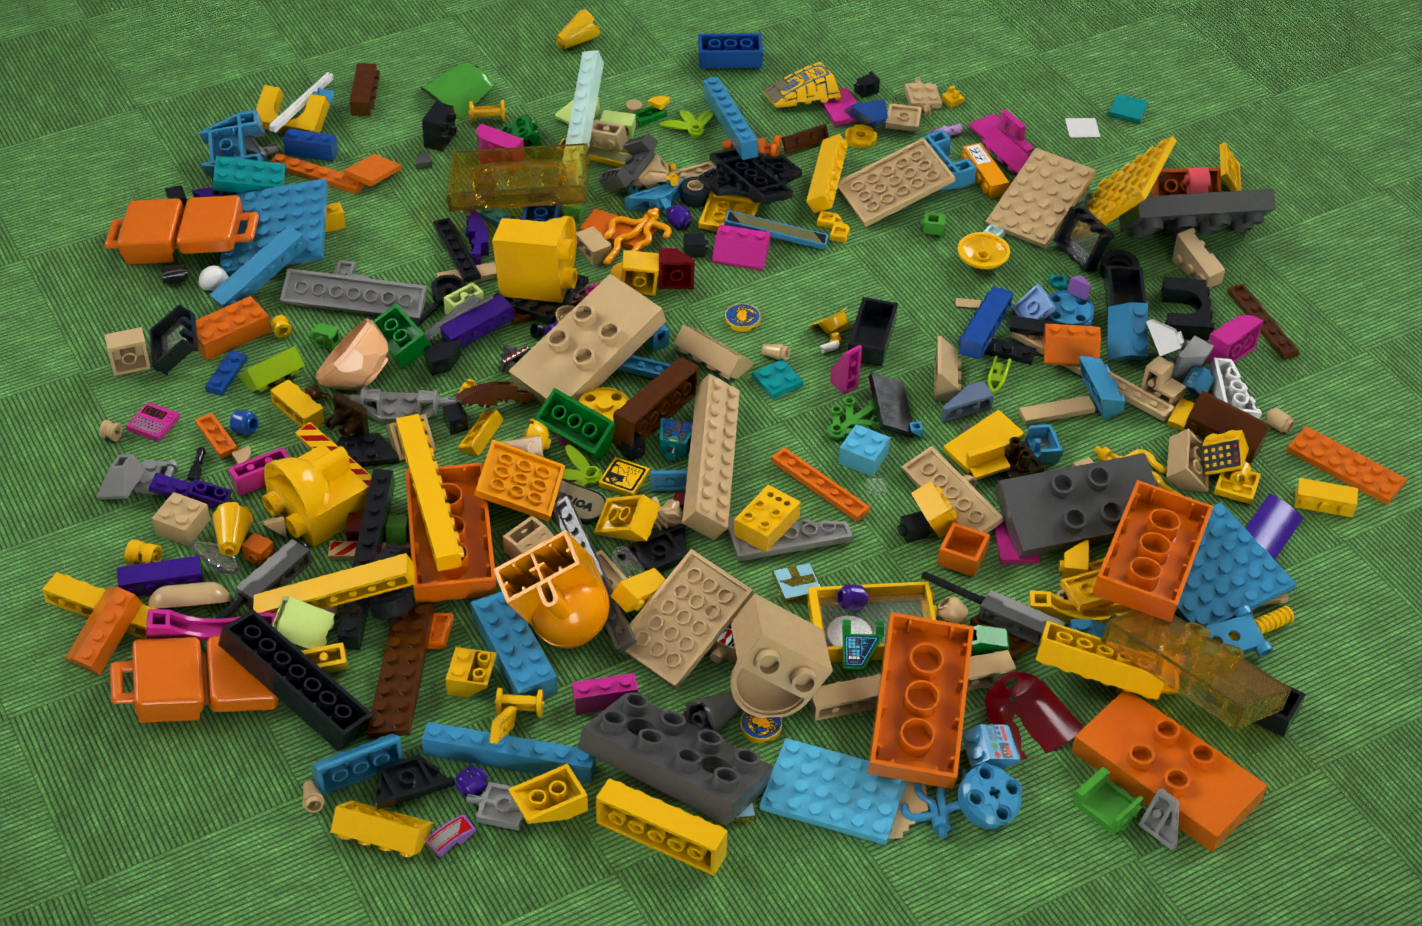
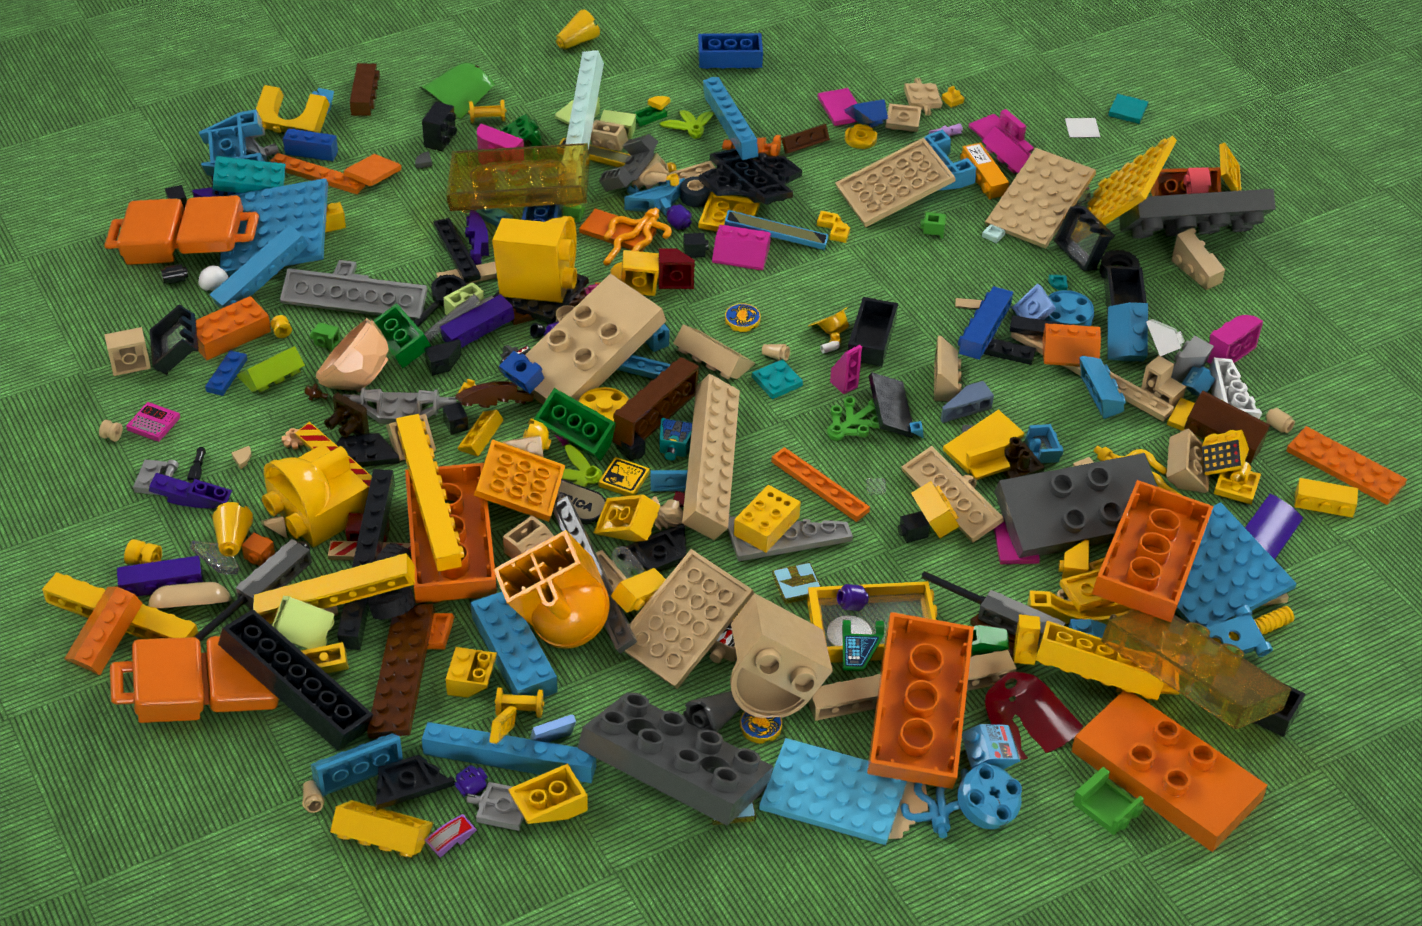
light grey slope [96,454,146,500] -> none
dark pink arch [146,609,276,641] -> none
tan brick [151,492,211,547] -> none
orange plate [195,413,238,459] -> none
dark pink brick [228,447,290,496] -> none
blue head [230,410,259,436] -> none
white axle [269,72,334,132] -> none
yellow brick [270,379,324,428] -> none
bright green brick [386,515,409,545] -> none
dark pink brick [572,673,638,715] -> none
tan brick [576,226,612,266] -> none
yellow brick [596,778,728,876] -> none
tan tile [626,100,642,113] -> none
yellow wedge [763,62,841,108] -> none
yellow brick [806,134,848,214] -> none
medium azure brick [838,424,891,477] -> none
black brick [854,72,880,98] -> none
orange piece [937,522,990,578] -> none
tan head [938,597,968,625] -> none
yellow dish [957,232,1010,270] -> none
lime piece [987,356,1012,395] -> none
tan tile [1018,395,1095,425] -> none
medium lavender slope [1067,275,1091,300] -> none
light grey wing [1138,788,1180,850] -> none
black arch [1161,277,1214,341] -> none
reddish brown tile [1227,284,1300,360] -> none
none -> light nougat plant [282,428,304,450]
none -> blue brick [499,351,545,394]
none -> light blue tile [530,715,576,742]
none -> yellow brick [1013,614,1041,665]

